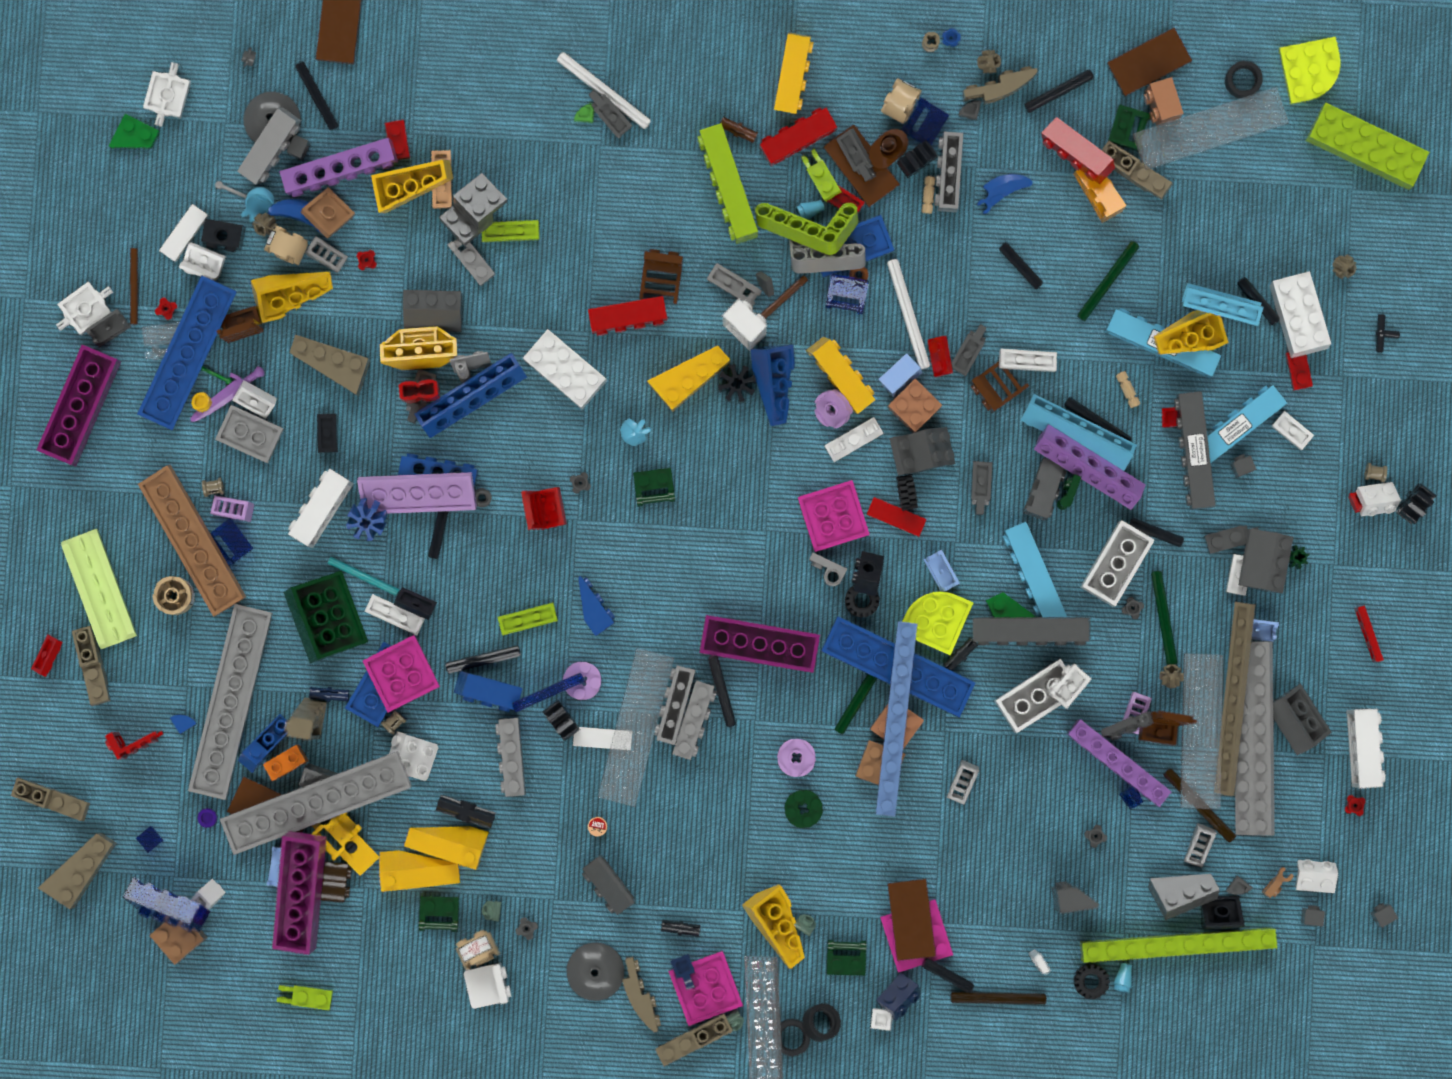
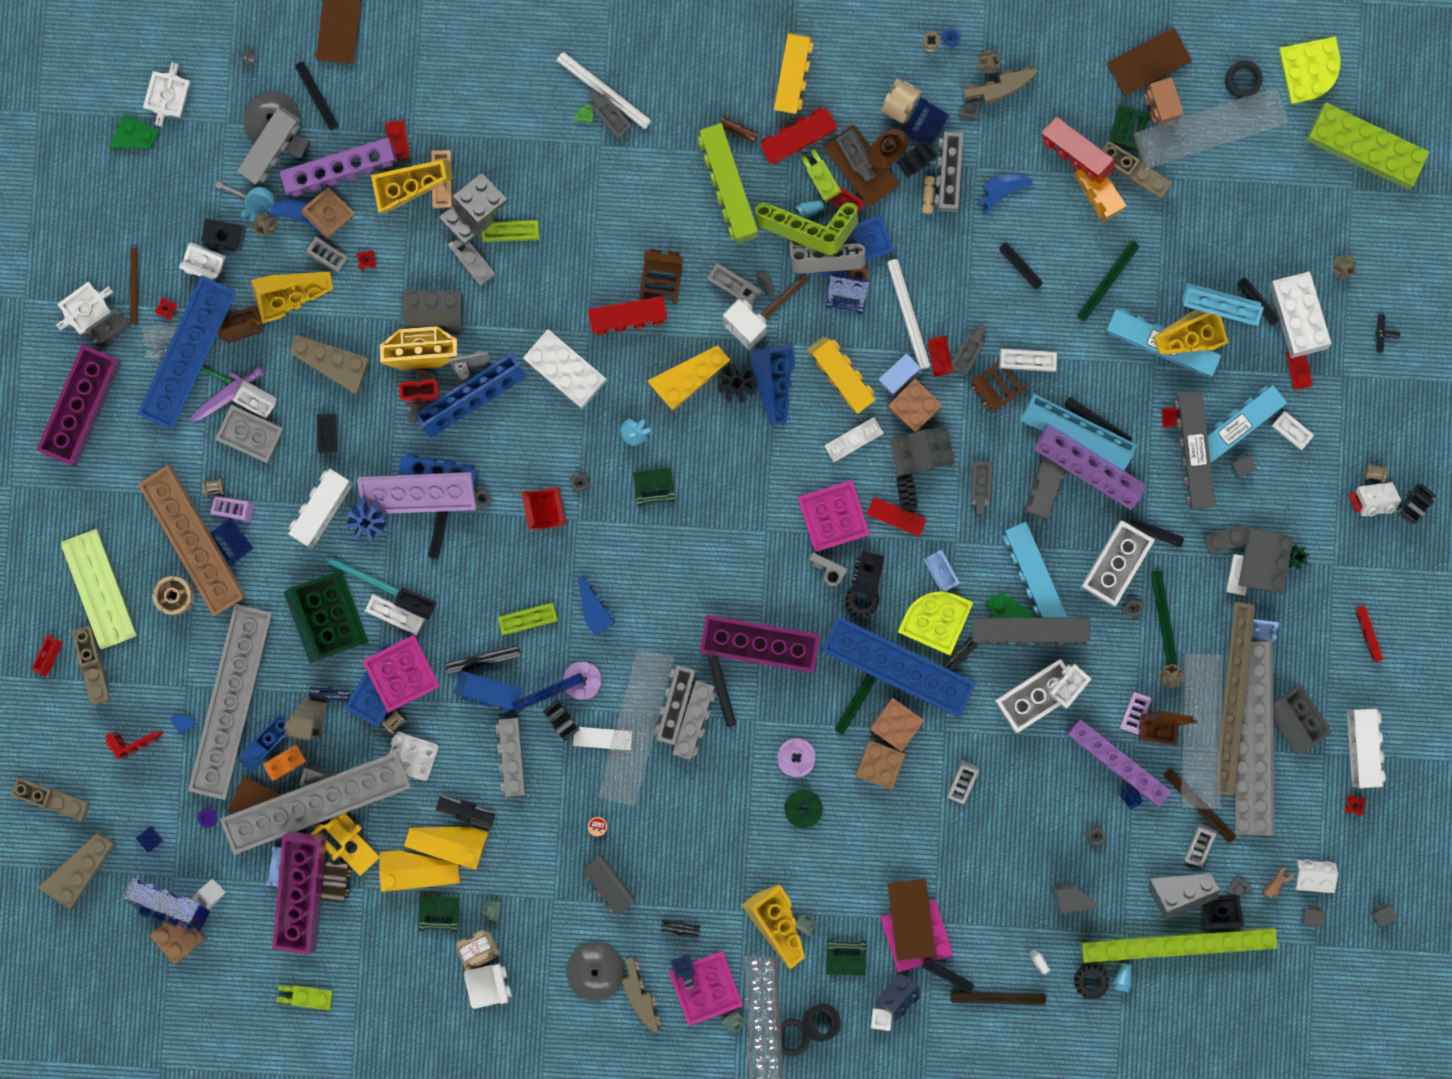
white tile [159,204,209,262] -> none
yellow tile [191,392,212,412] -> none
tan brick [264,226,308,266] -> none
dark grey plate [515,917,538,940] -> none
dark tan slope [655,1014,733,1066] -> none
lavender plate [815,389,853,428] -> none
medium blue plate [876,621,917,817] -> none
black axle [1024,70,1094,113] -> none
dark green plate [1057,474,1081,510] -> none
dark grey hinge [1101,712,1153,740] -> none
tan axle [1116,371,1140,408] -> none

